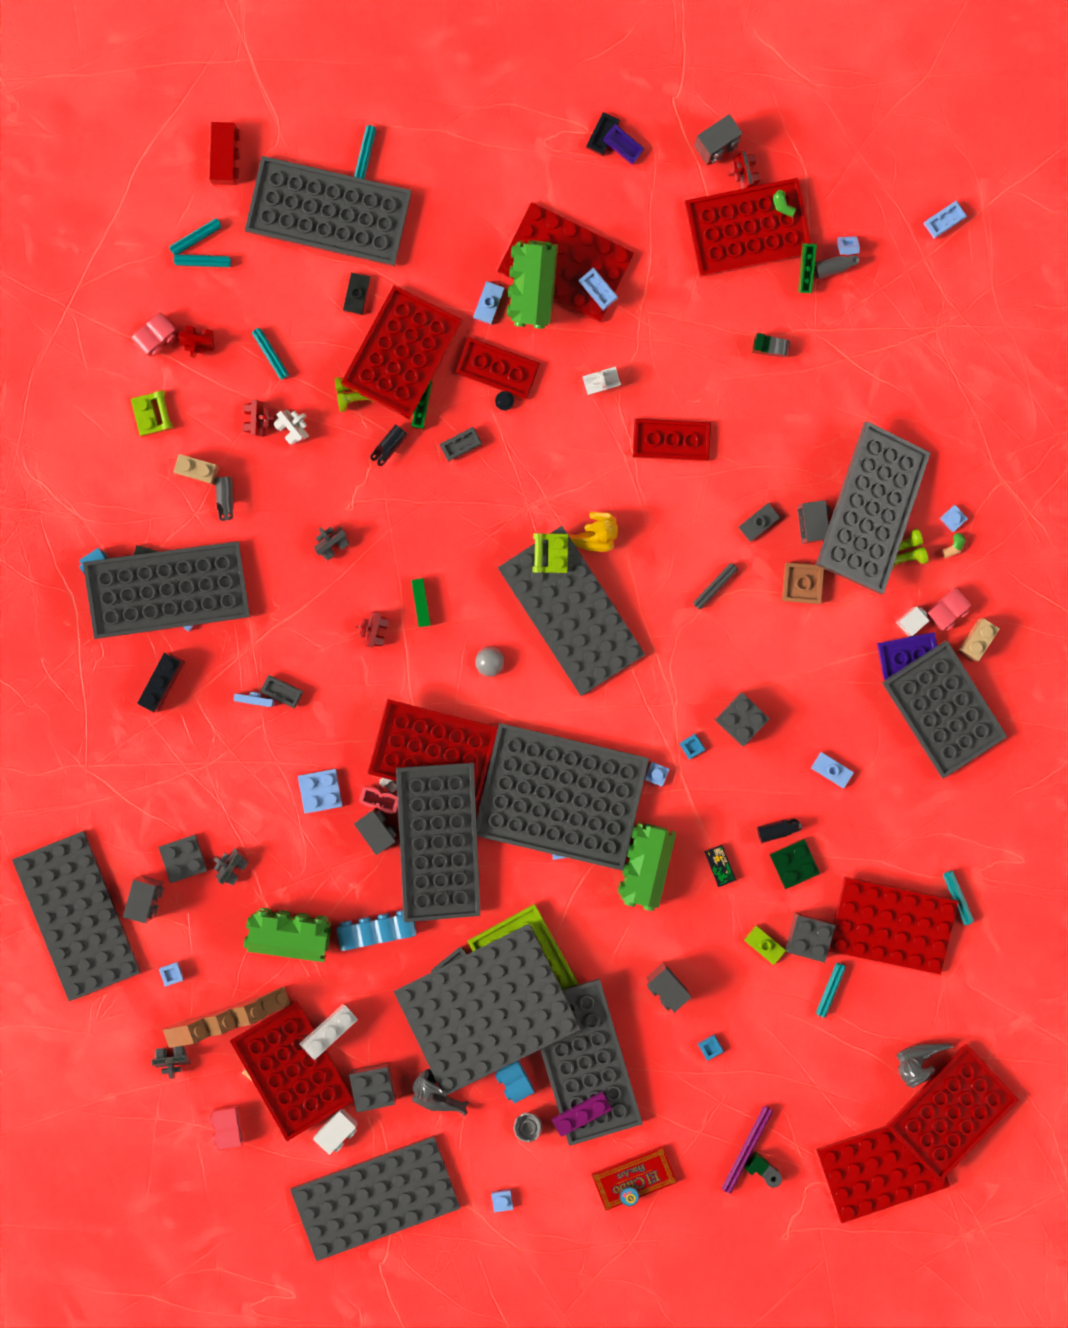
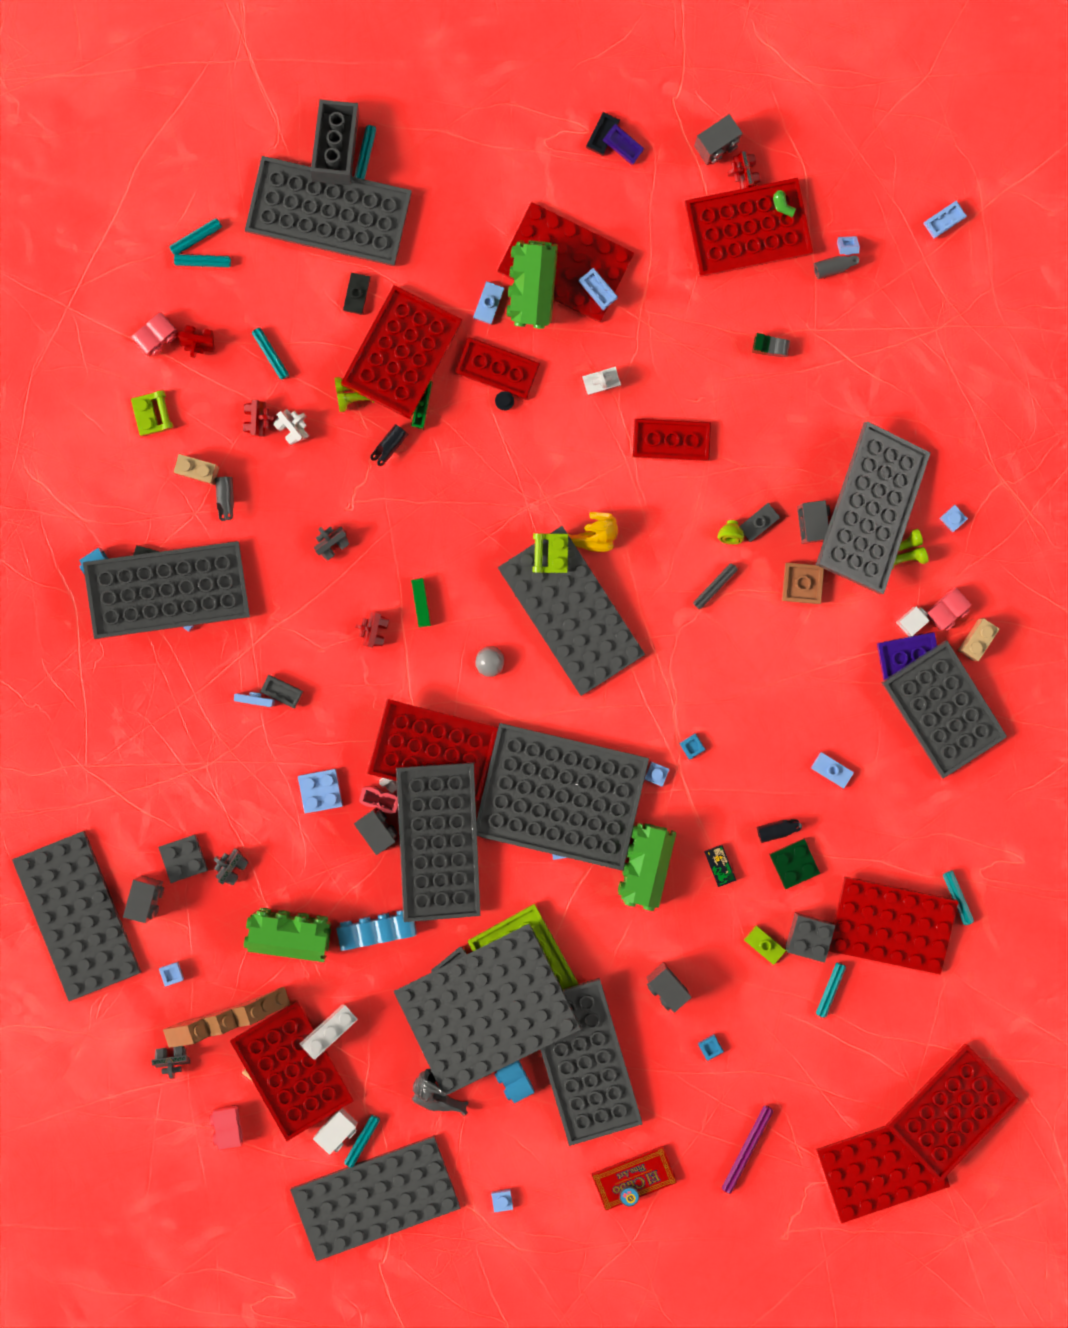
black brick [137,652,185,713] -> none
red brick [209,122,240,185] -> none
dark grey brick [349,1062,396,1112] -> none
dark grey plate [439,427,482,462] -> none
light grey hair [513,1113,543,1143] -> none
magenta plate [552,1091,612,1137] -> none
dark grey brick [713,692,770,747] -> none
leg [745,1152,782,1188] -> none
green piece [798,243,817,293] -> none
dark grey hair [896,1042,953,1088] -> none
arm [942,533,966,559] -> none
none -> dark grey brick [311,99,359,185]
none -> teal axle [344,1114,380,1168]
none -> lime brick [717,520,744,545]

